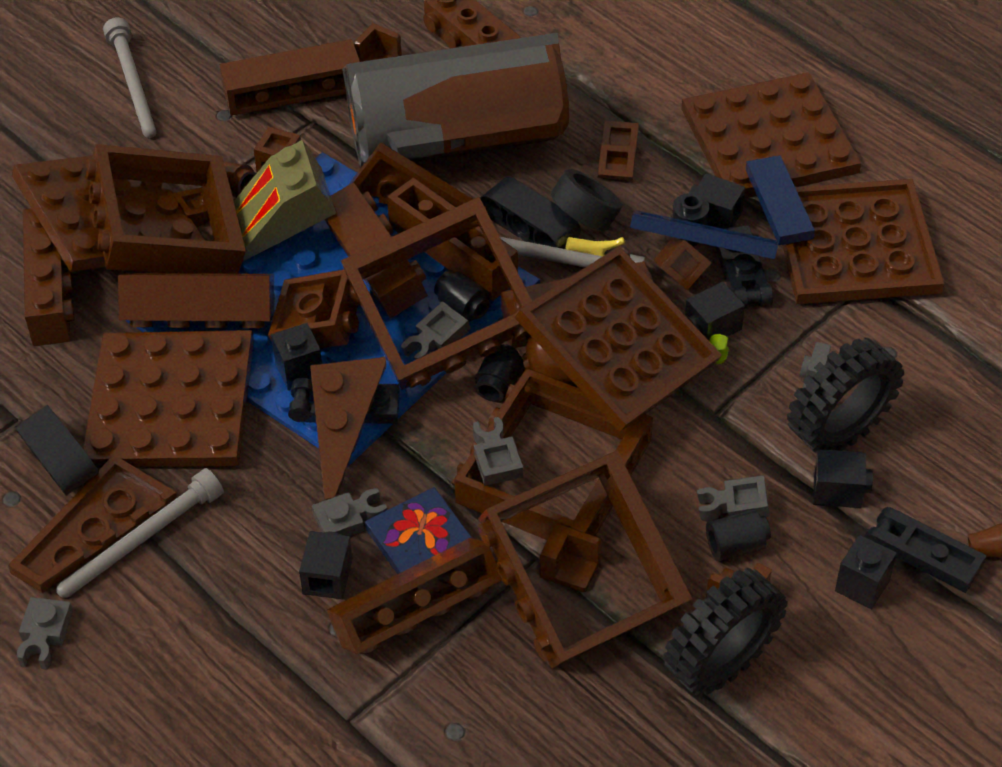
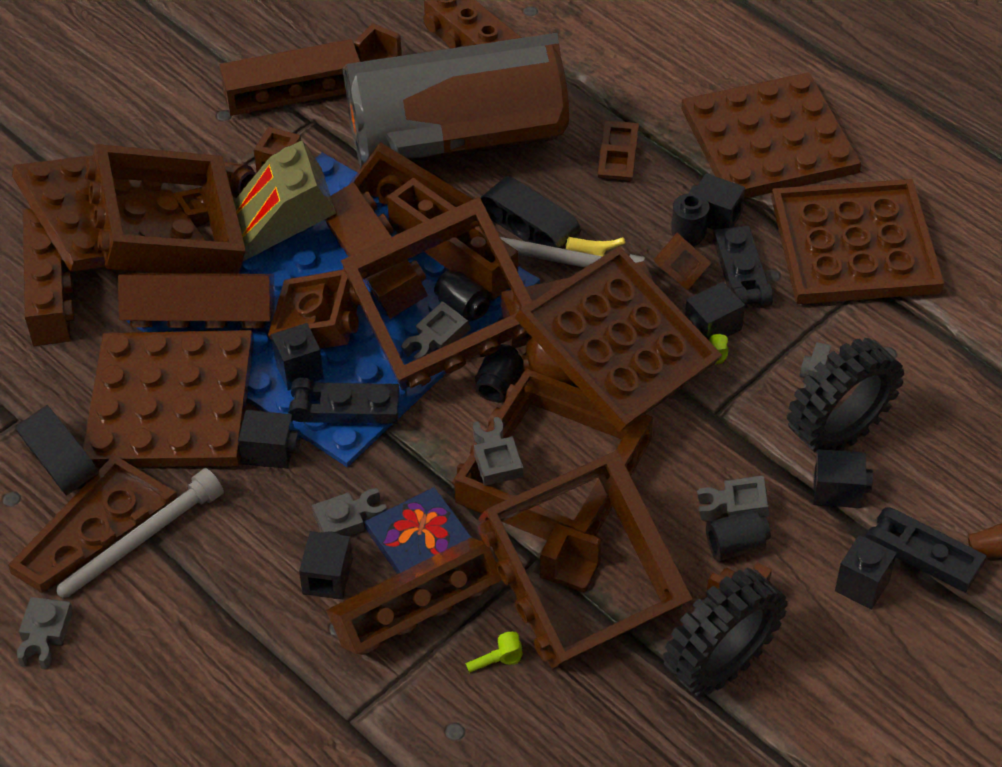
light grey piece [103,17,156,138] -> none
reddish brown wing [310,357,387,500] -> none
black tyre [551,169,622,231] -> none
dark blue tile [630,210,778,259] -> none
dark blue tile [746,155,815,245] -> none
none -> black brick [238,410,300,469]
none -> lime hand [465,631,523,673]

